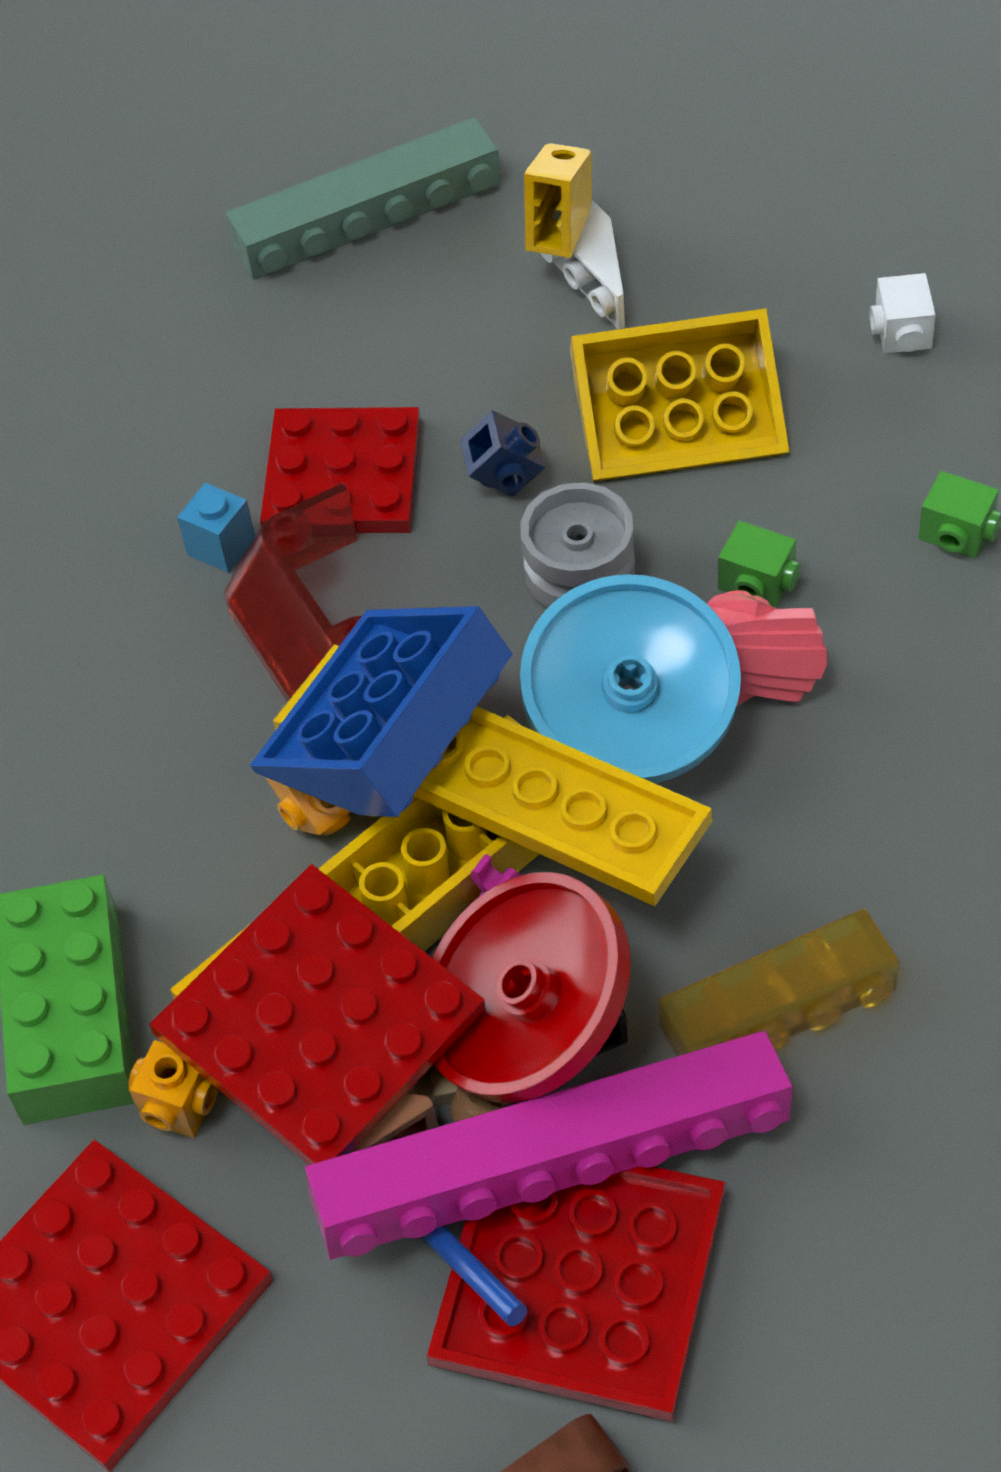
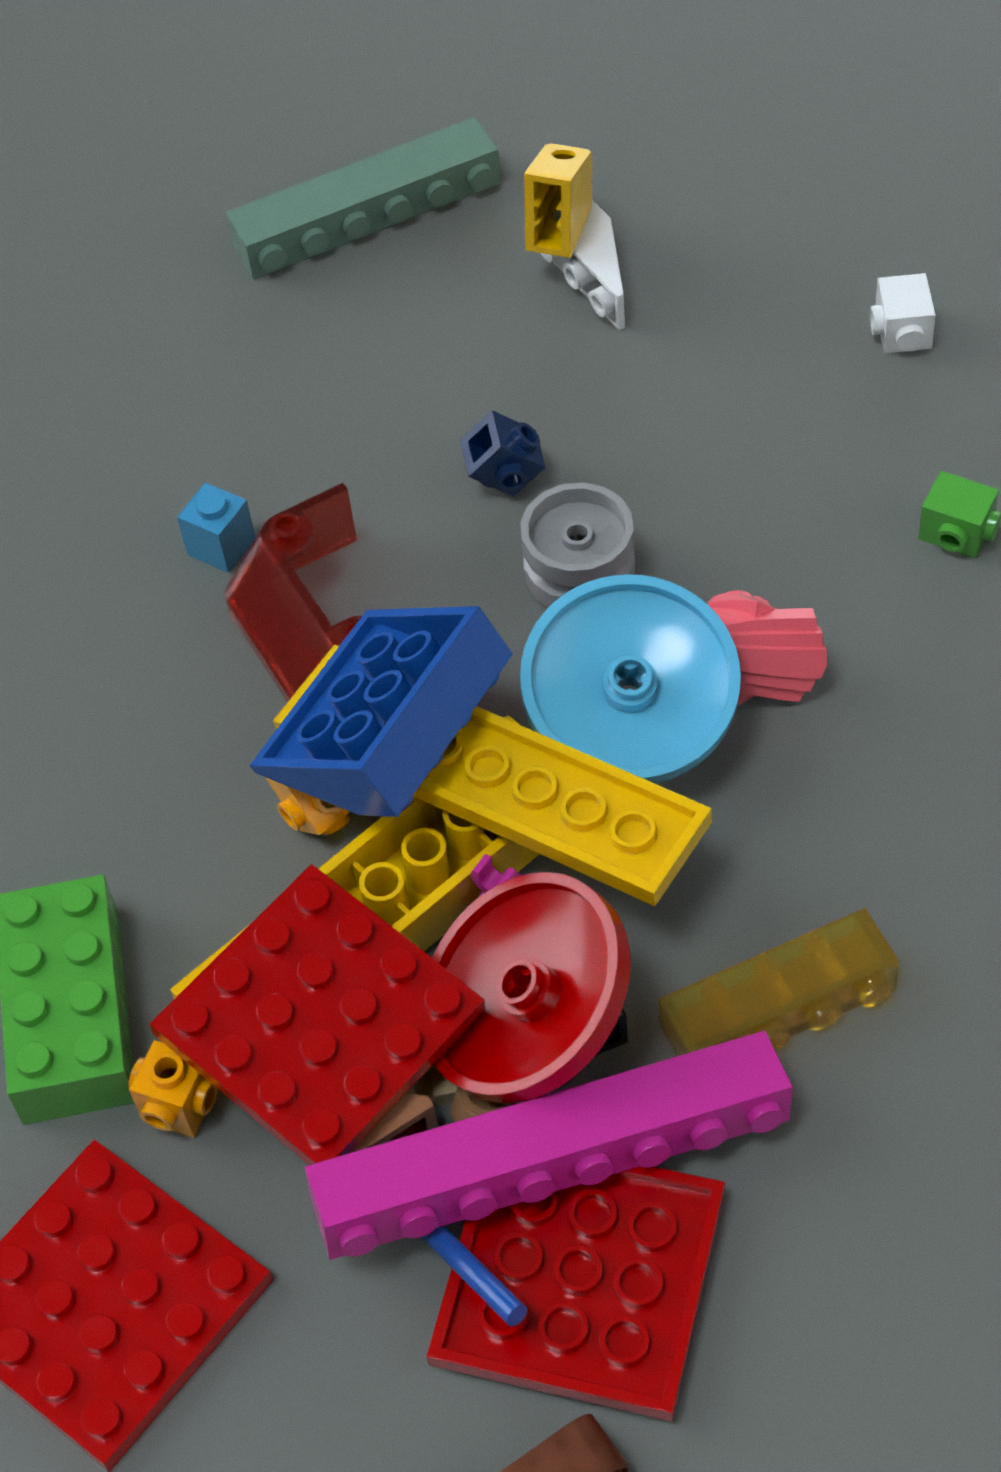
red plate [260,407,421,534] -> none
yellow slope [570,308,790,482] -> none
bright green brick [718,520,801,608] -> none

